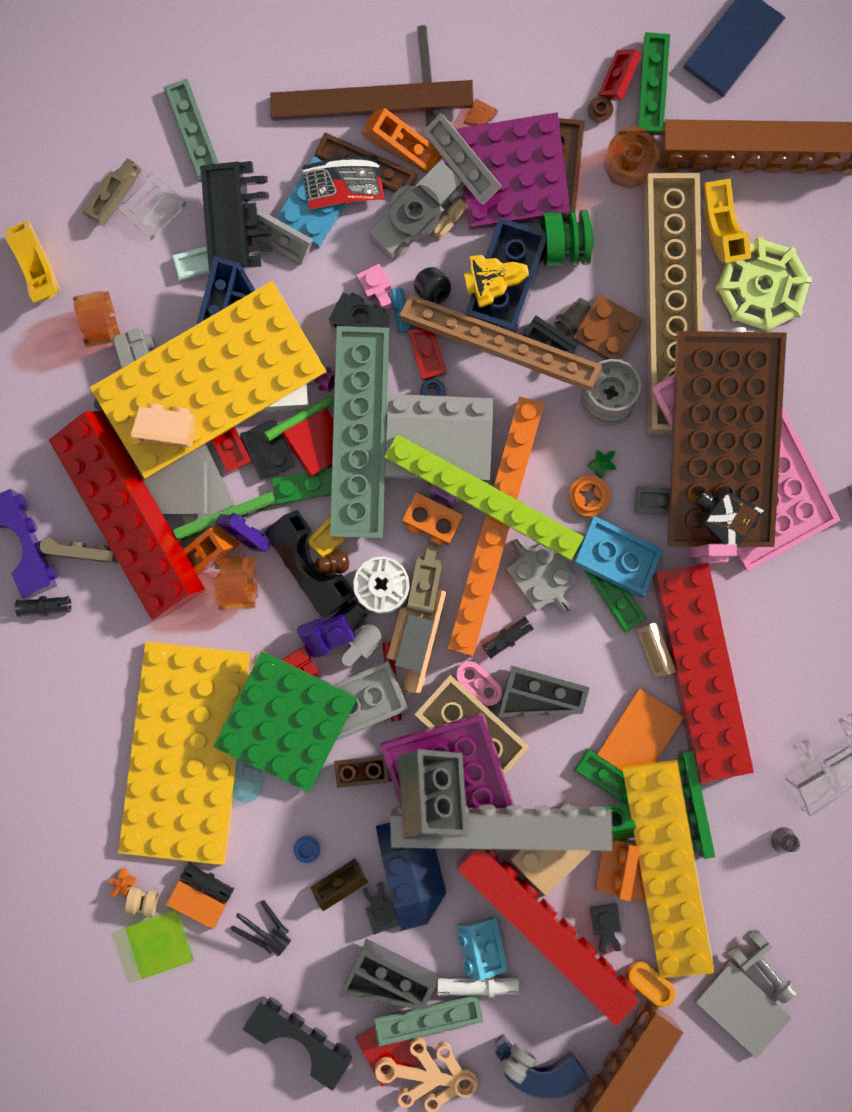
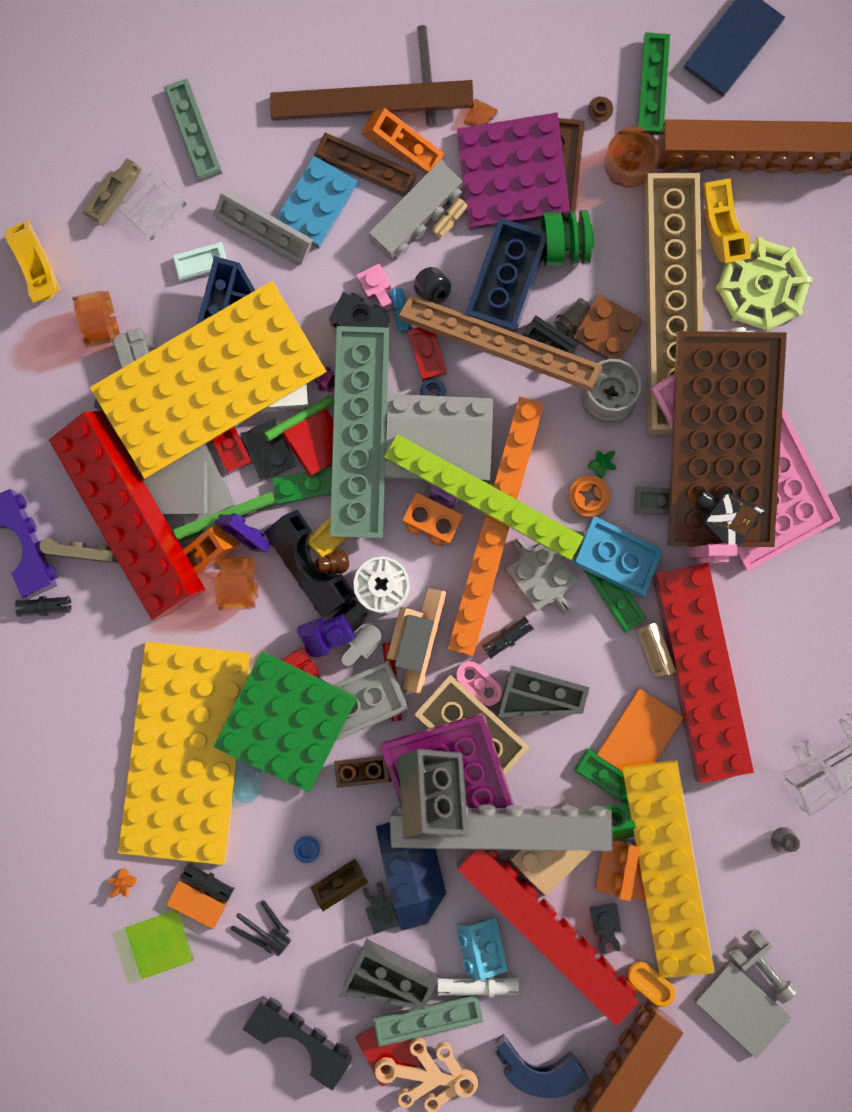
tan wheel [125,887,159,918] -> none
light nougat slope [131,403,196,448] -> none
black hinge [200,161,273,271] -> none
sticker [302,156,384,210] -> none
dark grey plate [389,185,441,240] -> none
dark tan hinge [406,543,442,616] -> none
light grey plate [423,113,502,205] -> none
yellow rock [464,255,529,308] -> none
light grey wheel [499,1043,538,1084] -> none
red plate [598,49,641,101] -> none
green plate [676,750,715,859] -> none

